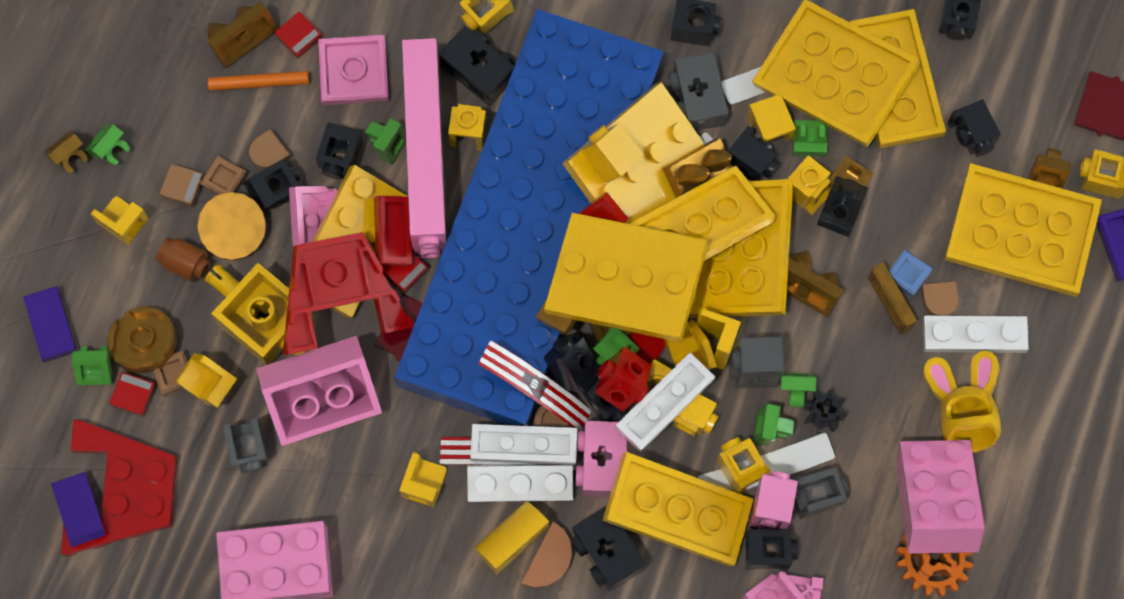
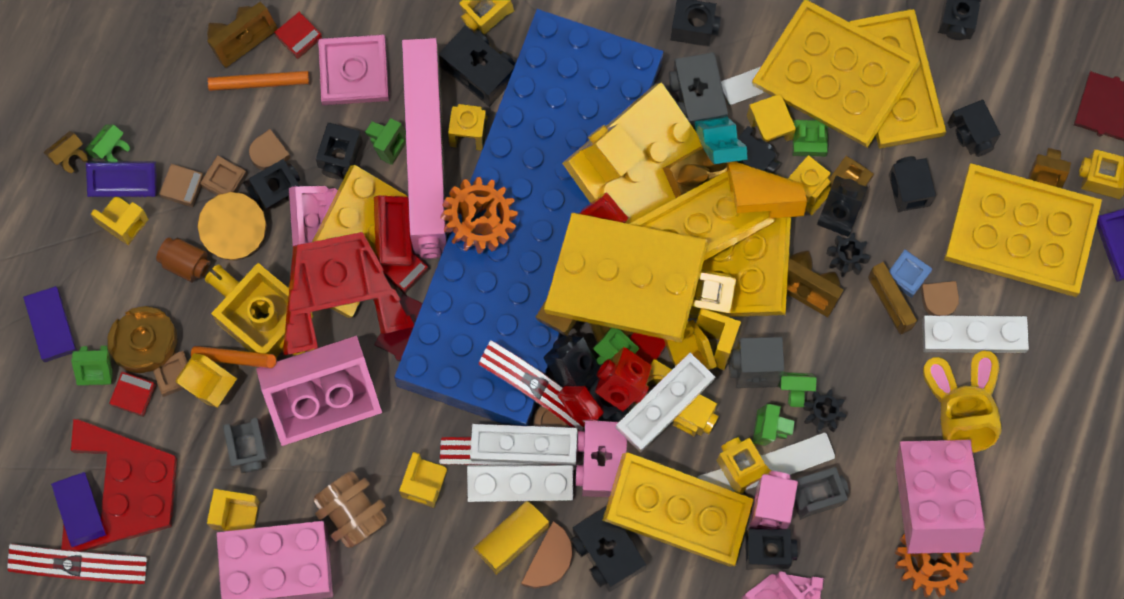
none -> sticker [7,544,147,584]
none -> dark purple tile [86,161,157,197]
none -> orange bar [191,346,276,368]
none -> yellow panel [207,489,260,531]
none -> medium nougat piece [313,472,387,548]
none -> orange gear [440,177,518,254]
none -> red tile [557,386,604,421]
none -> yellow window [692,269,736,313]
none -> teal slope [695,117,747,164]
none -> light orange slope [726,161,807,218]
none -> black gear [826,233,870,277]
none -> black brick [888,156,936,212]

